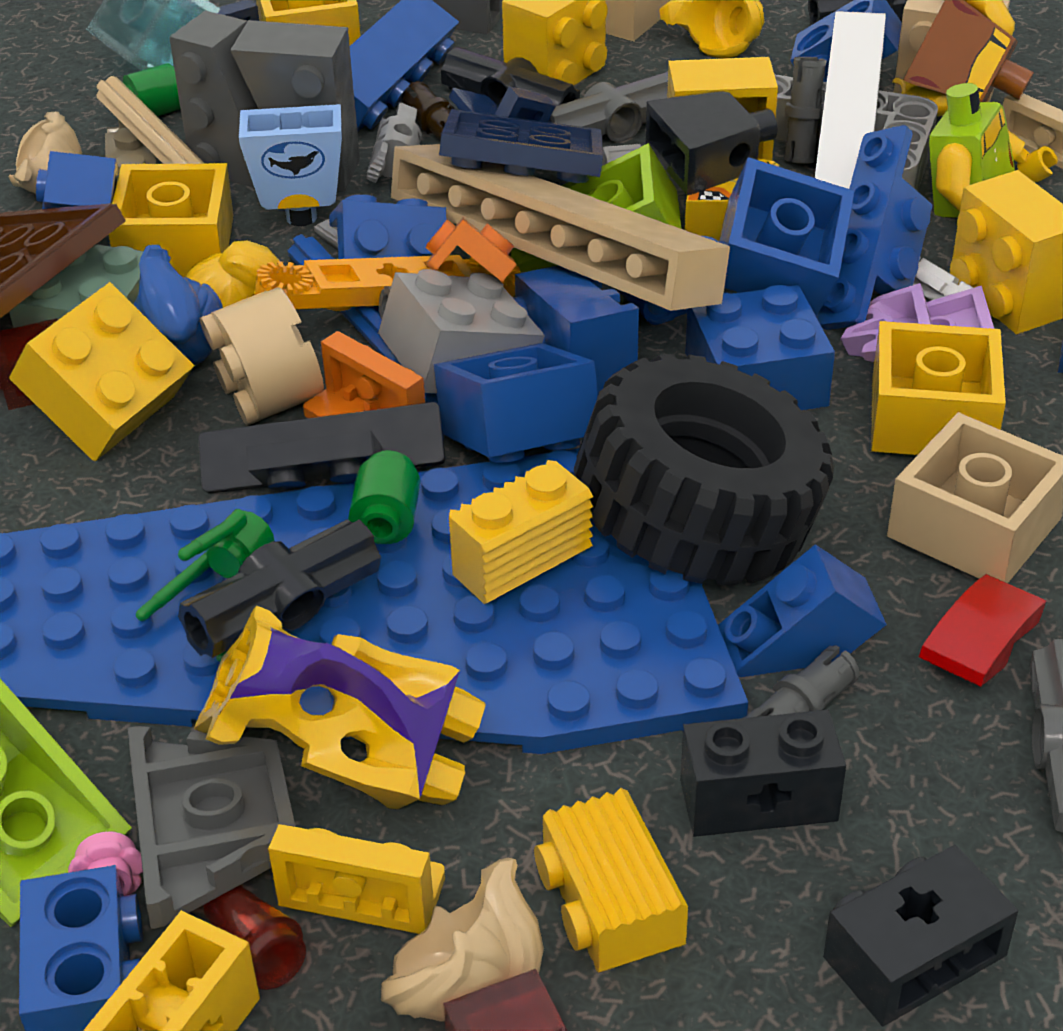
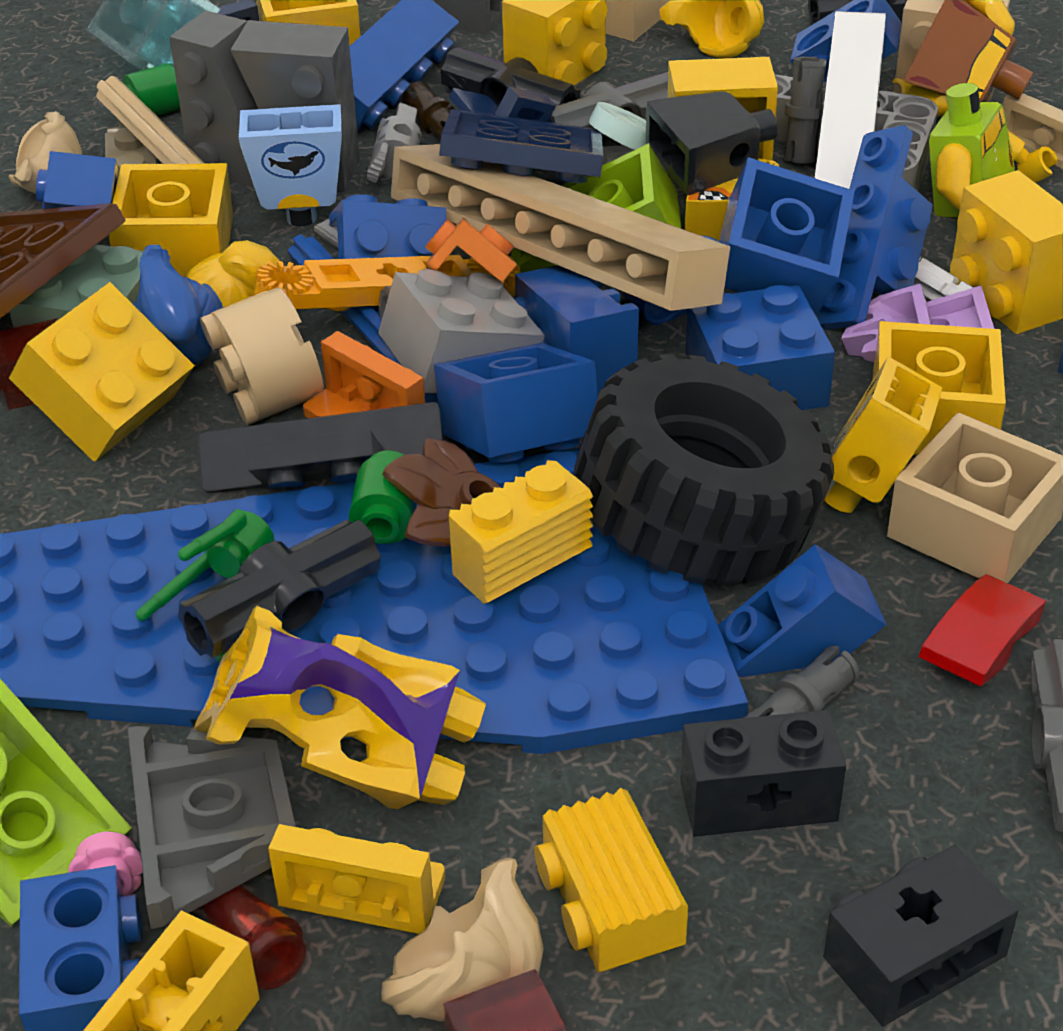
none -> reddish brown plate [382,438,501,547]
none -> light aqua piece [589,102,646,150]
none -> yellow torso [824,356,943,513]

